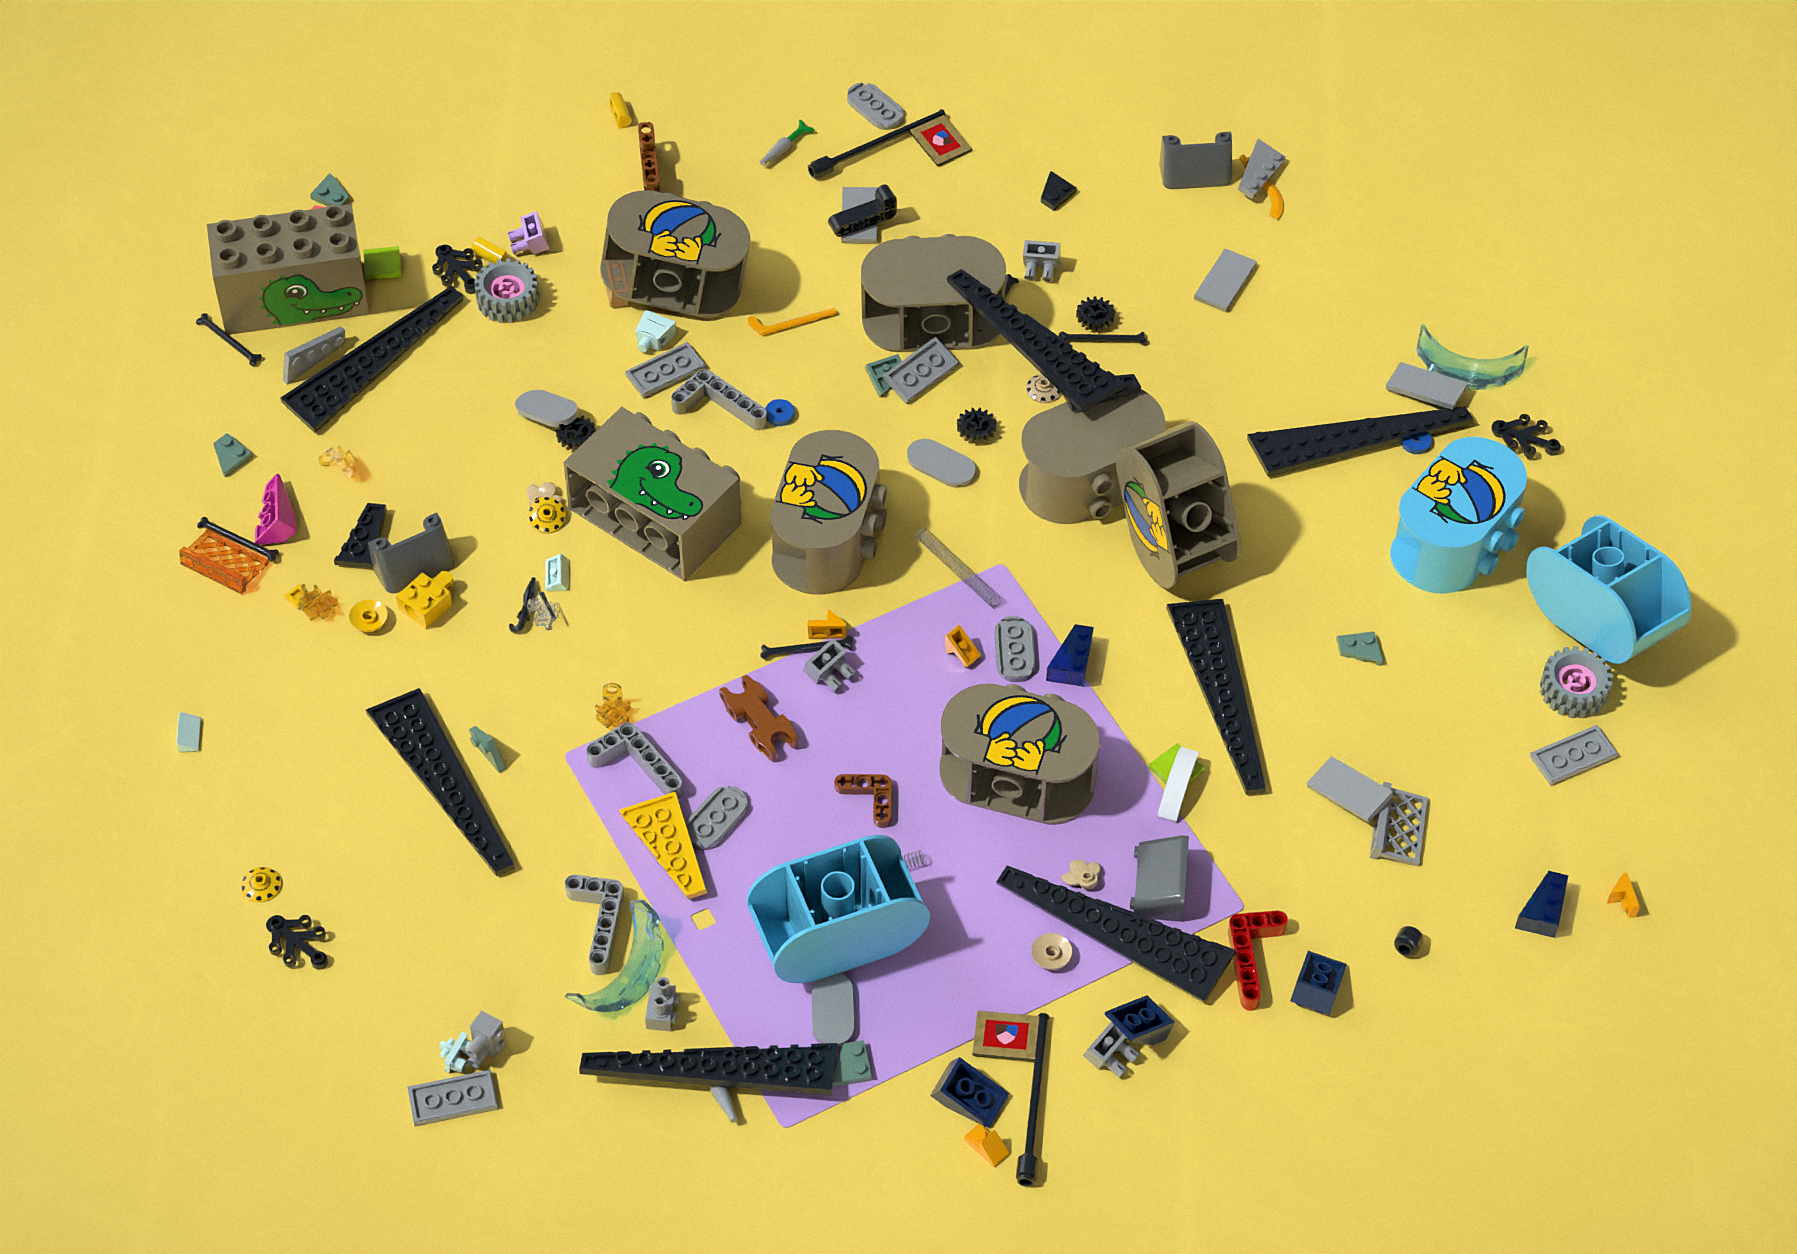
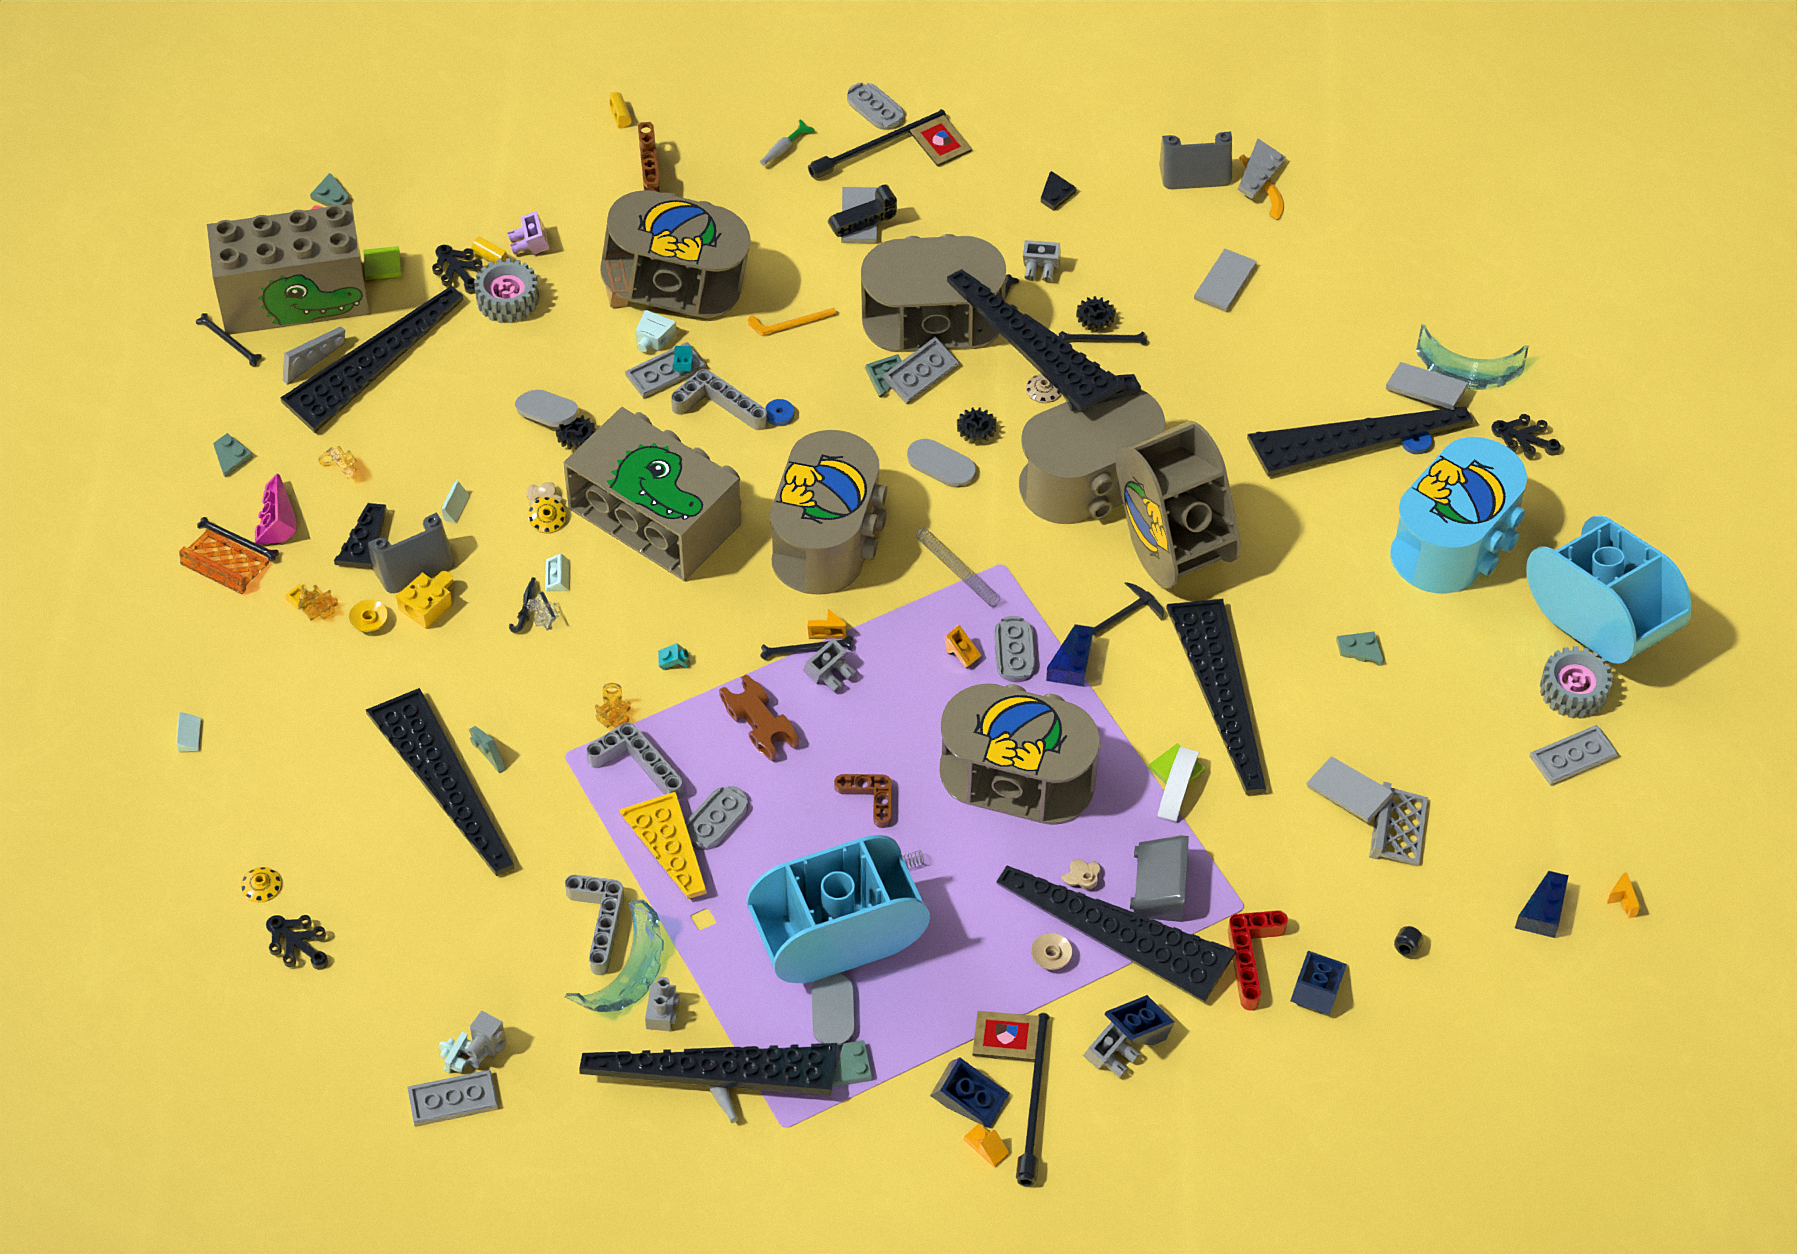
none -> light aqua slope [441,481,469,523]
none -> teal bracket [658,643,690,670]
none -> teal bracket [673,345,693,373]
none -> black piece [1090,582,1164,636]

